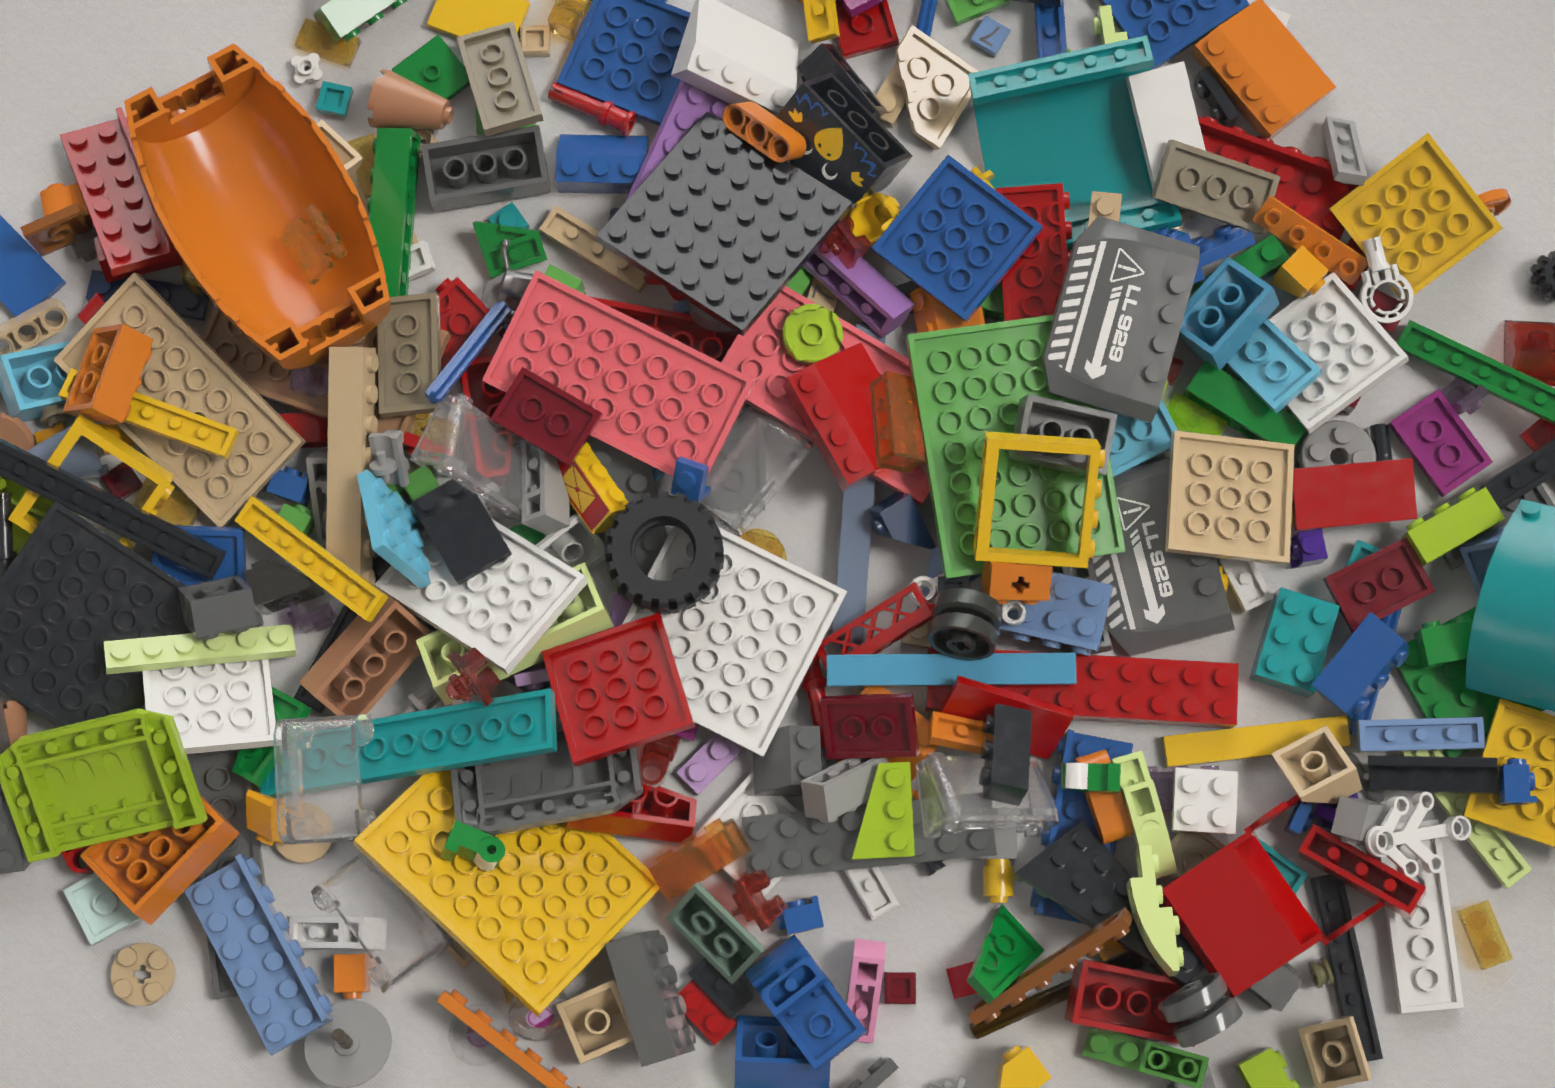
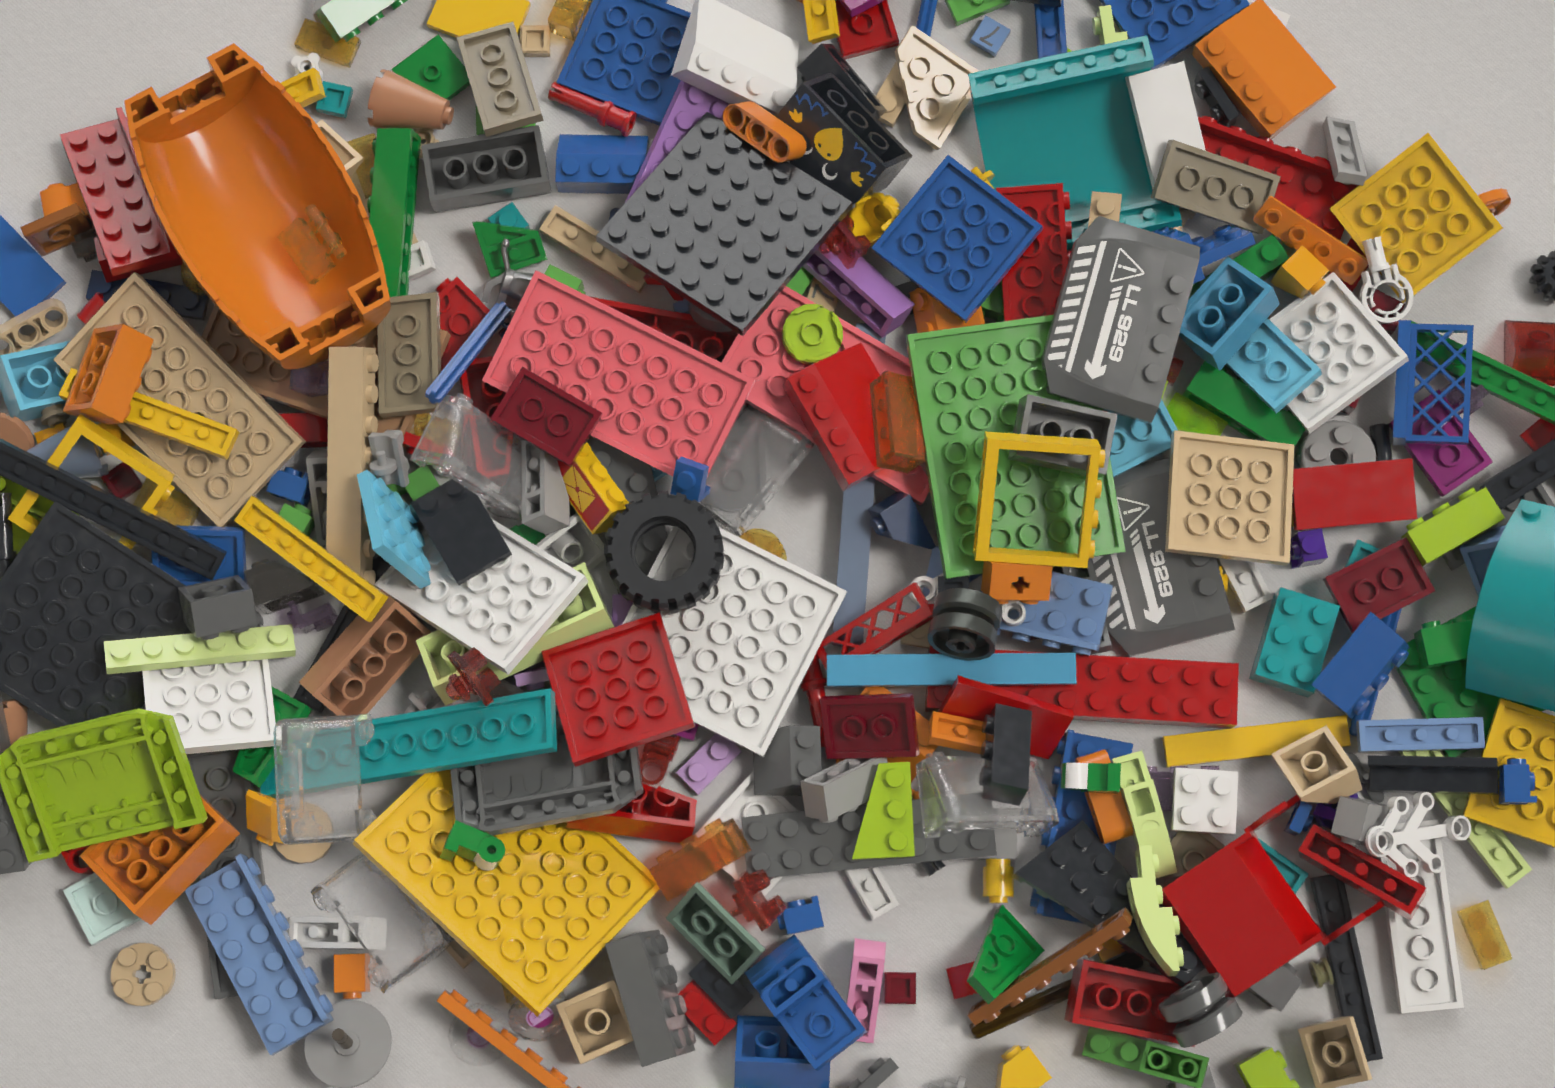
none -> yellow plate [281,68,326,108]
none -> blue fence [1393,320,1474,446]

